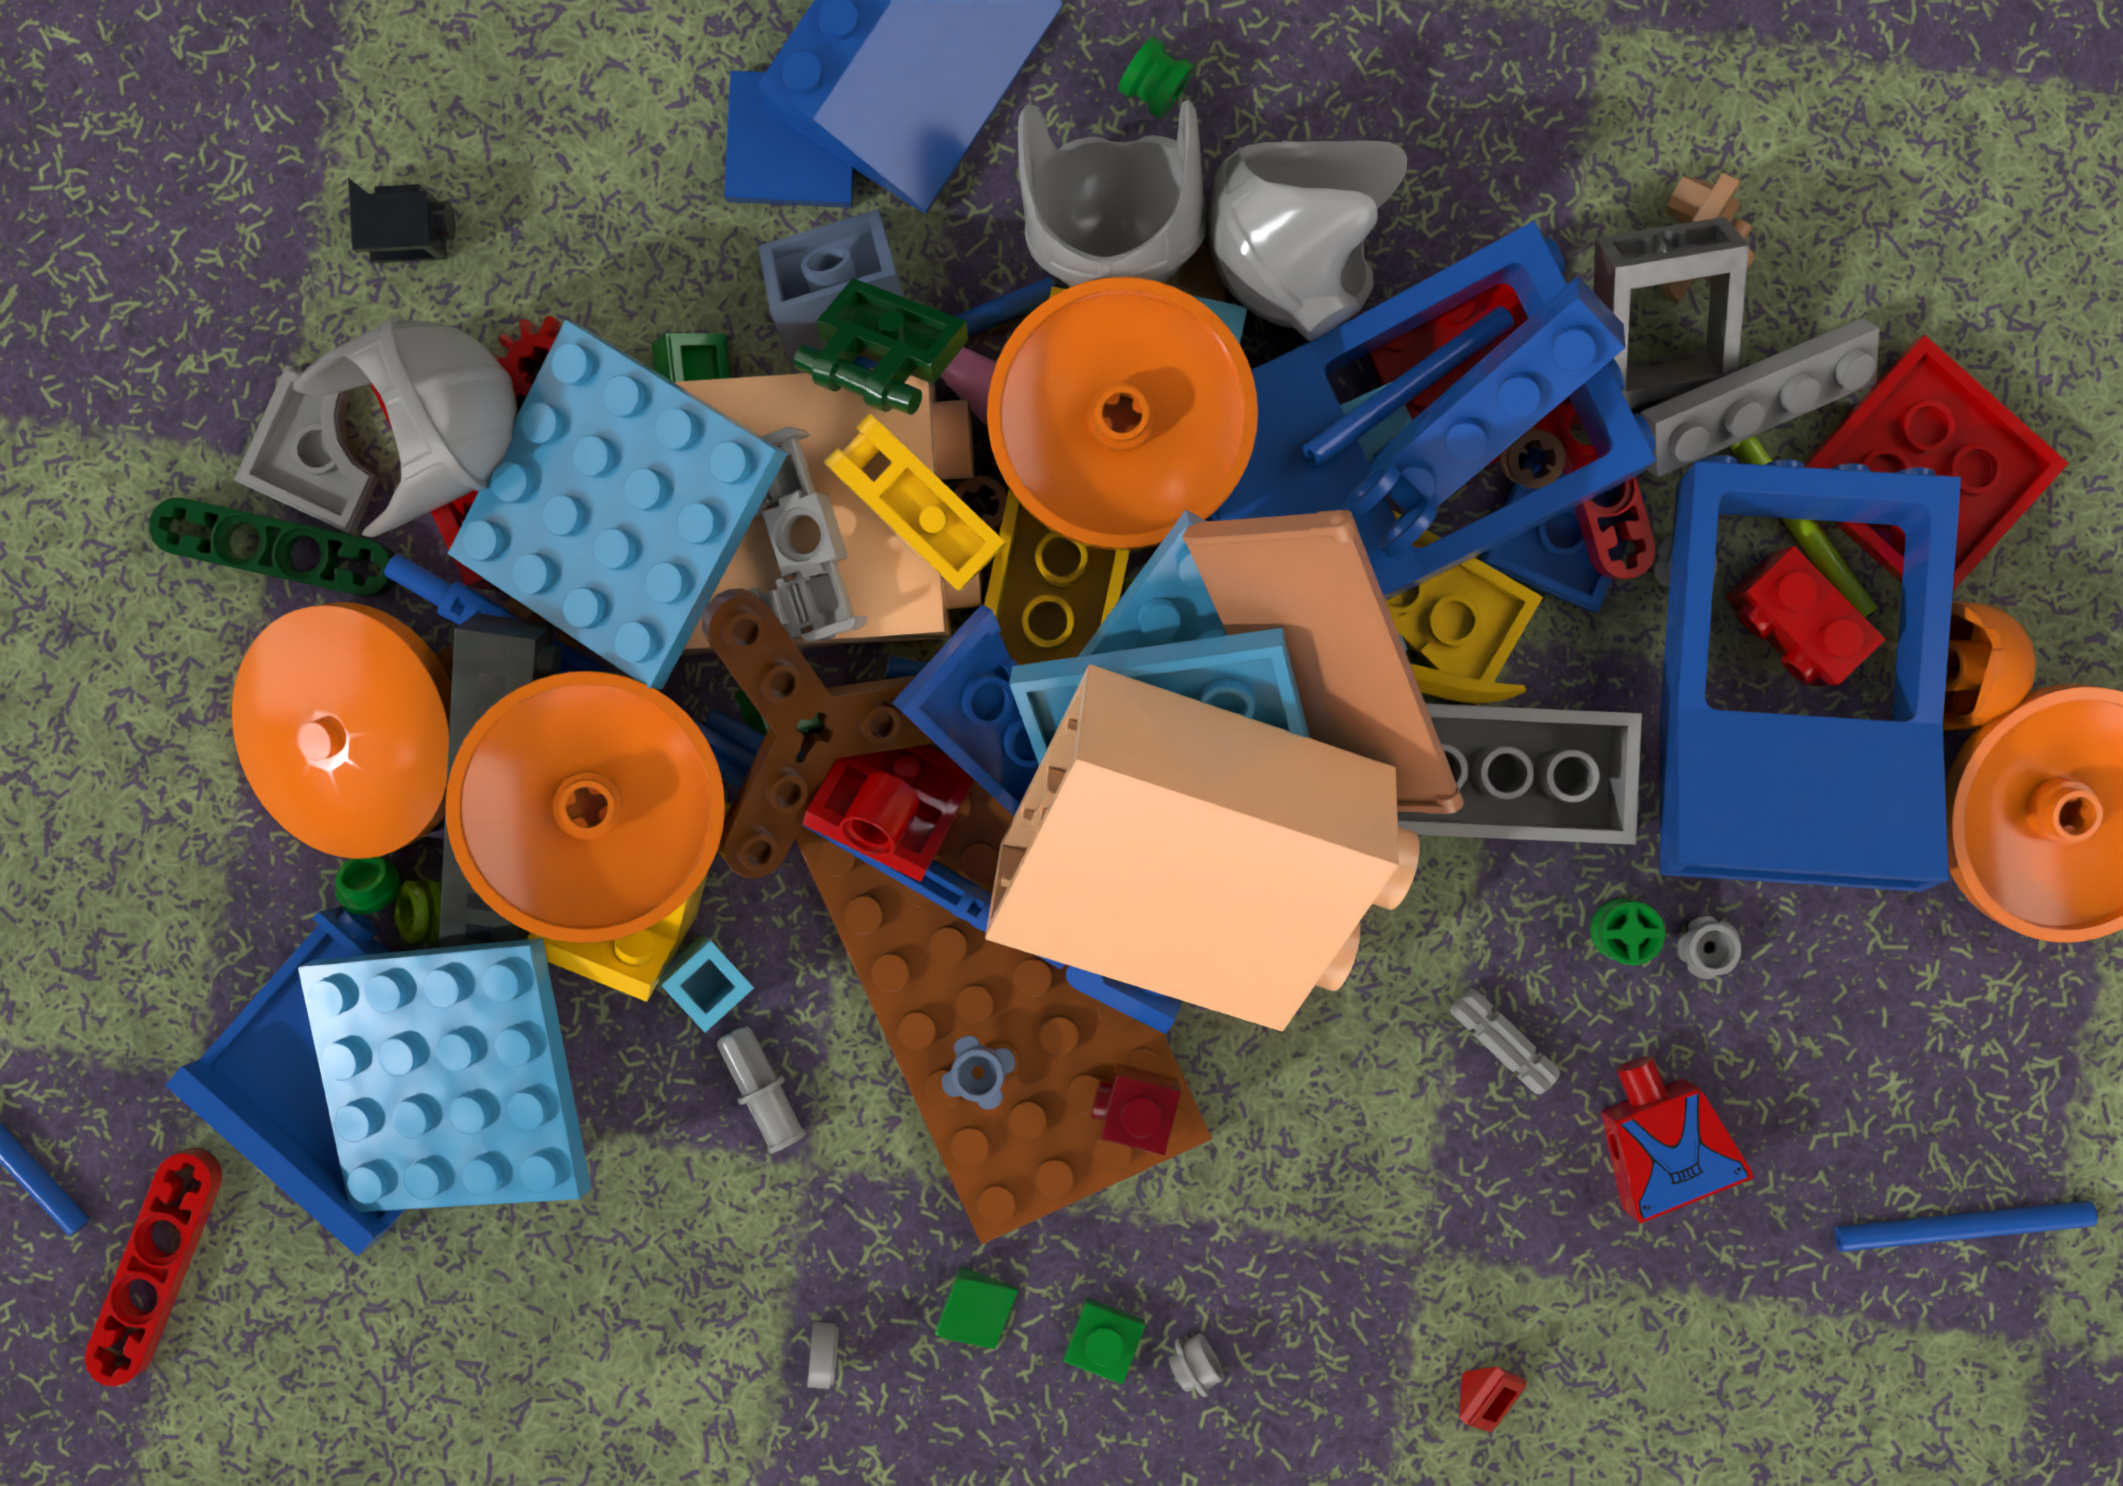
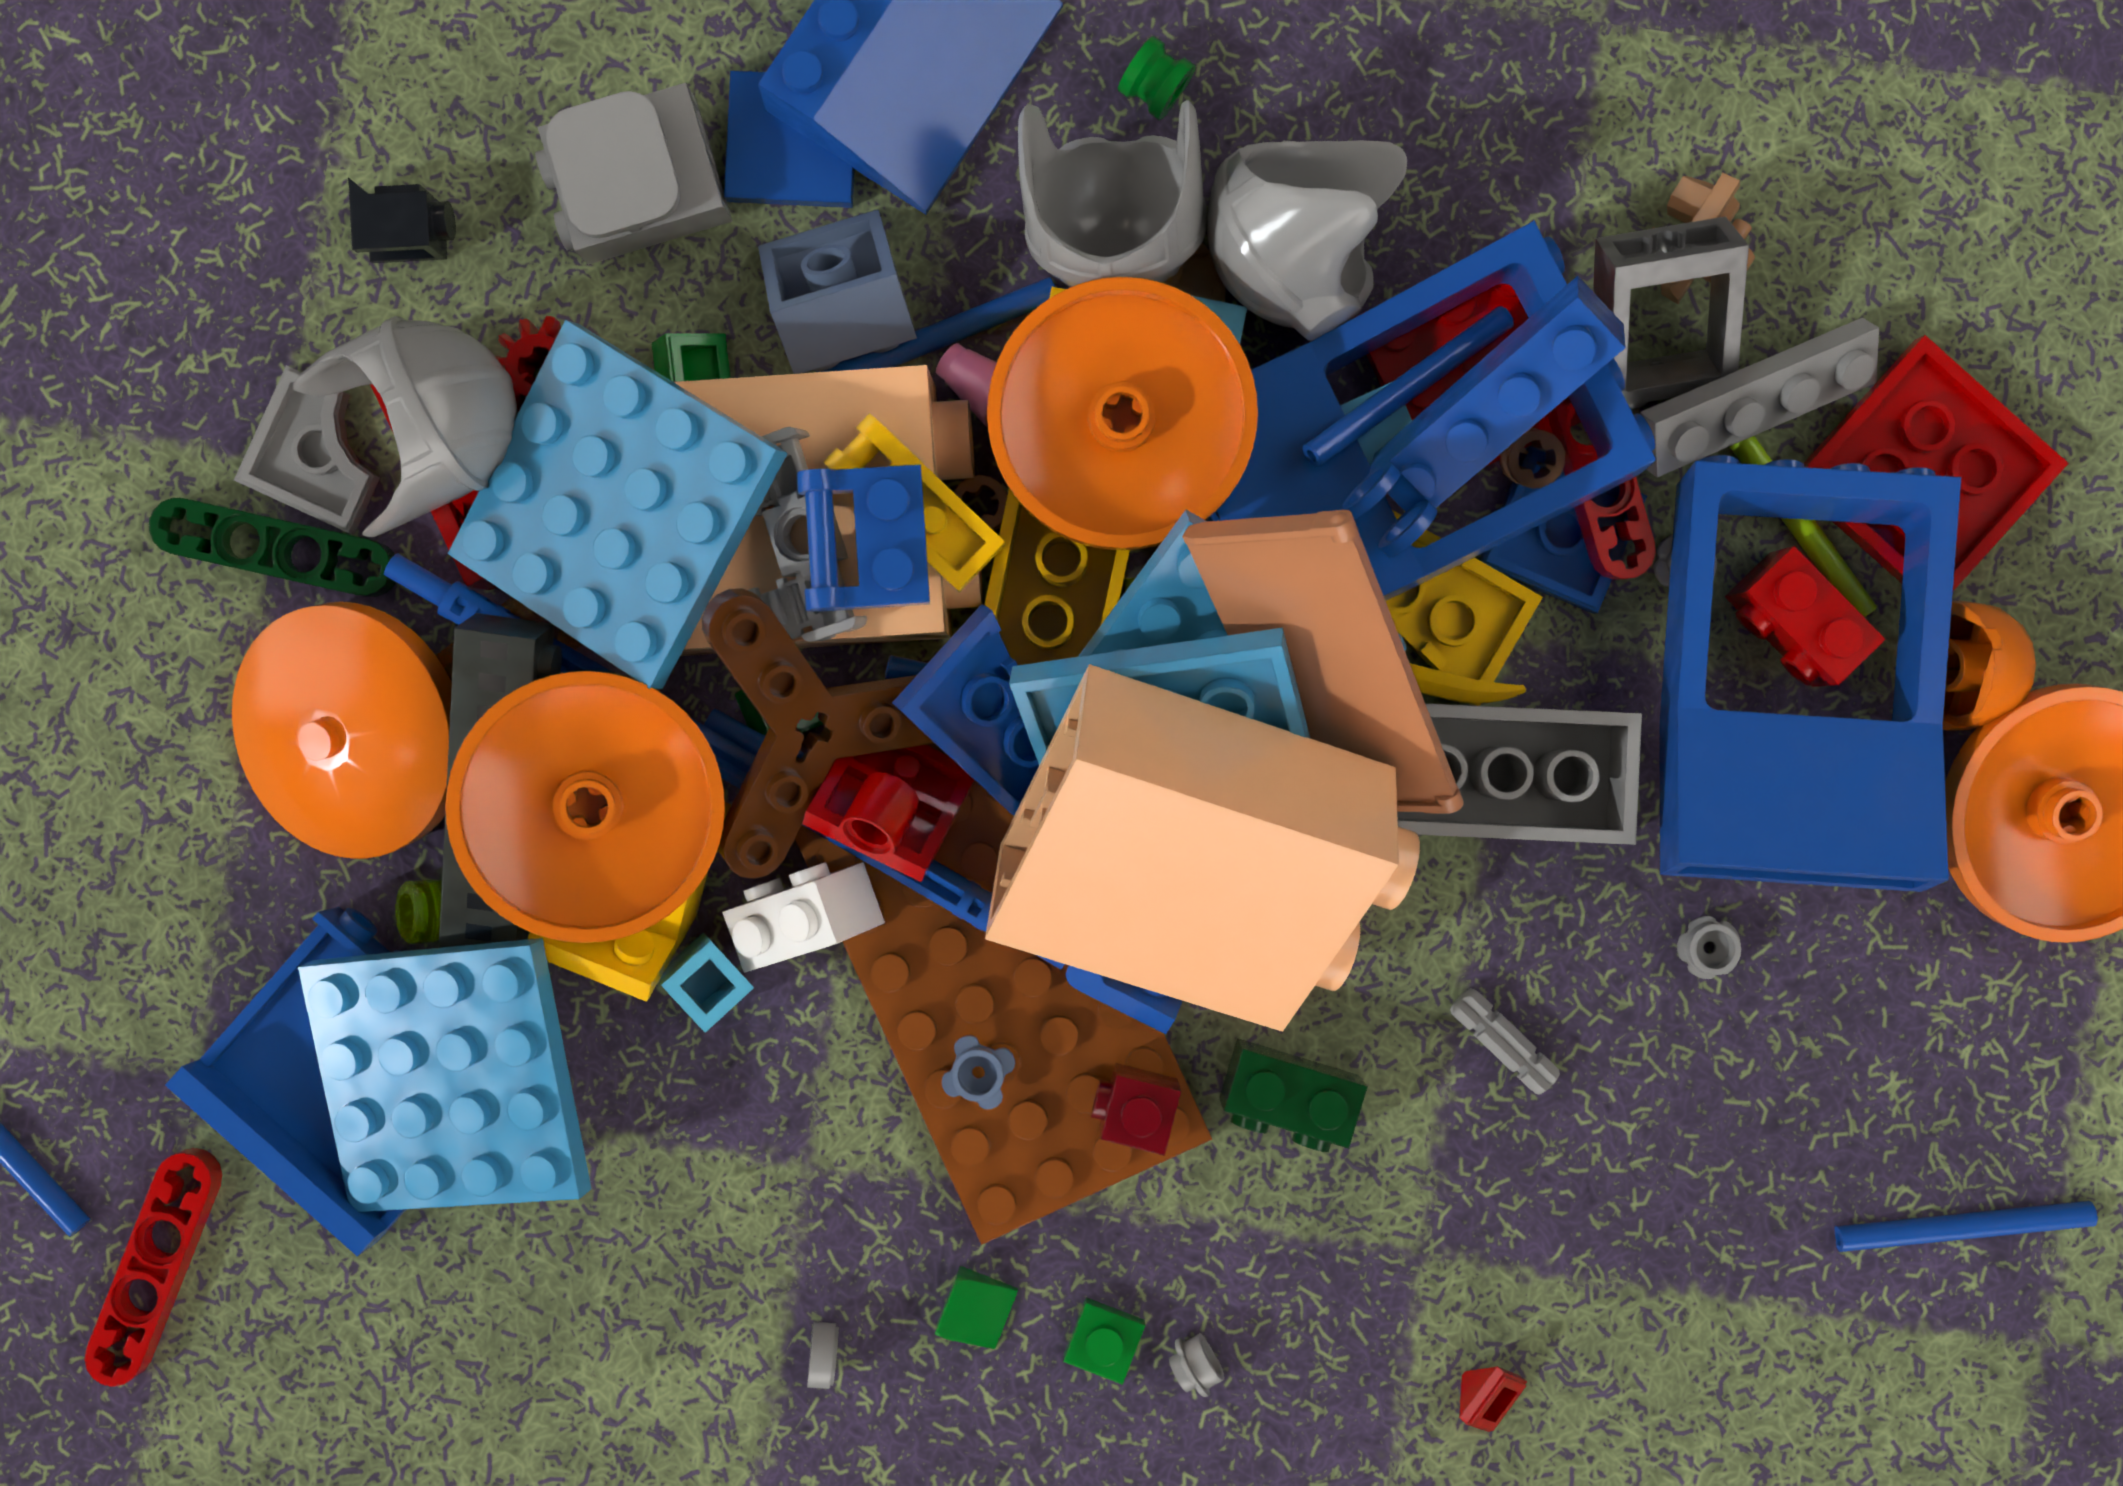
green plate [335,856,401,915] -> none
light grey axle [717,1026,807,1154] -> none
dark green plate [793,278,968,415] -> none
green wheel [1589,898,1666,966] -> none
torso [1601,1056,1754,1224] -> none
none -> light grey brick [535,82,733,265]
none -> white brick [722,862,885,973]
none -> blue plate [797,464,930,612]
none -> dark green brick [1219,1038,1368,1152]

